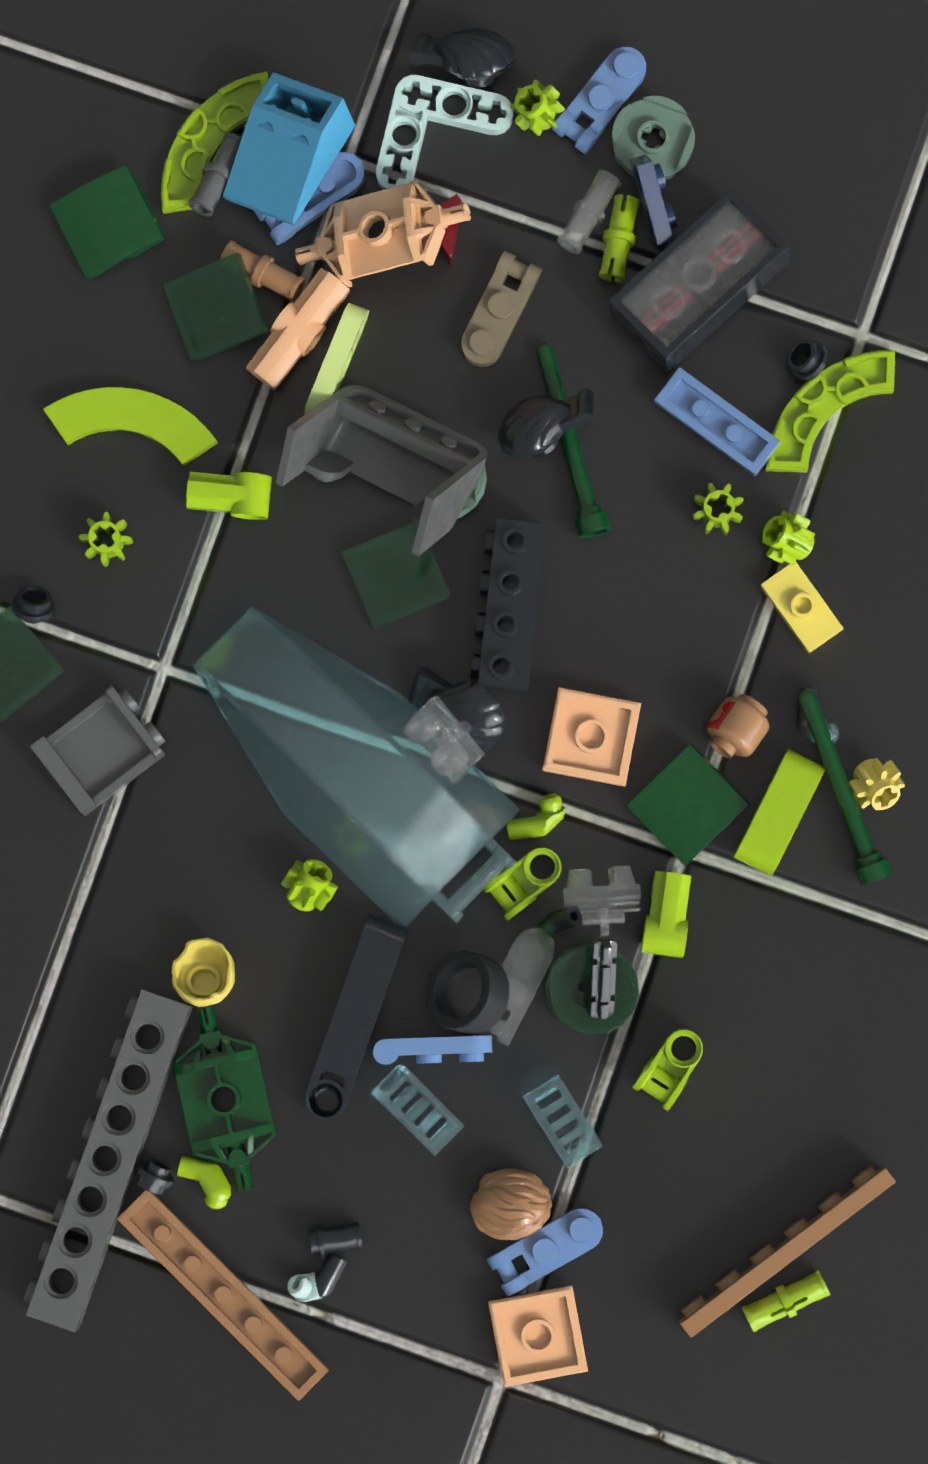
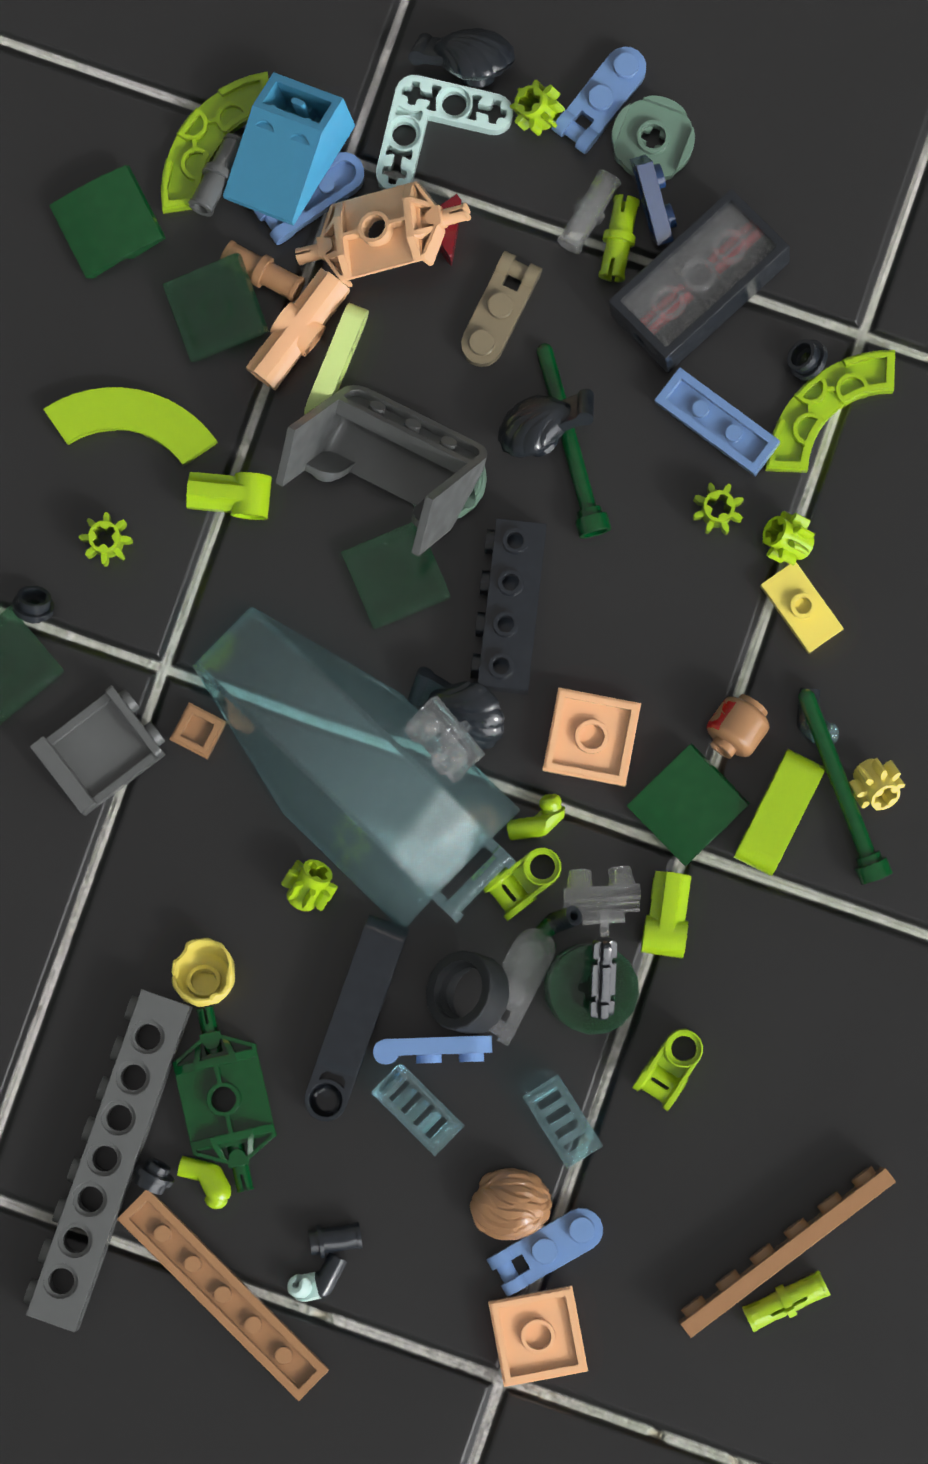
none -> medium nougat tile [169,702,227,760]

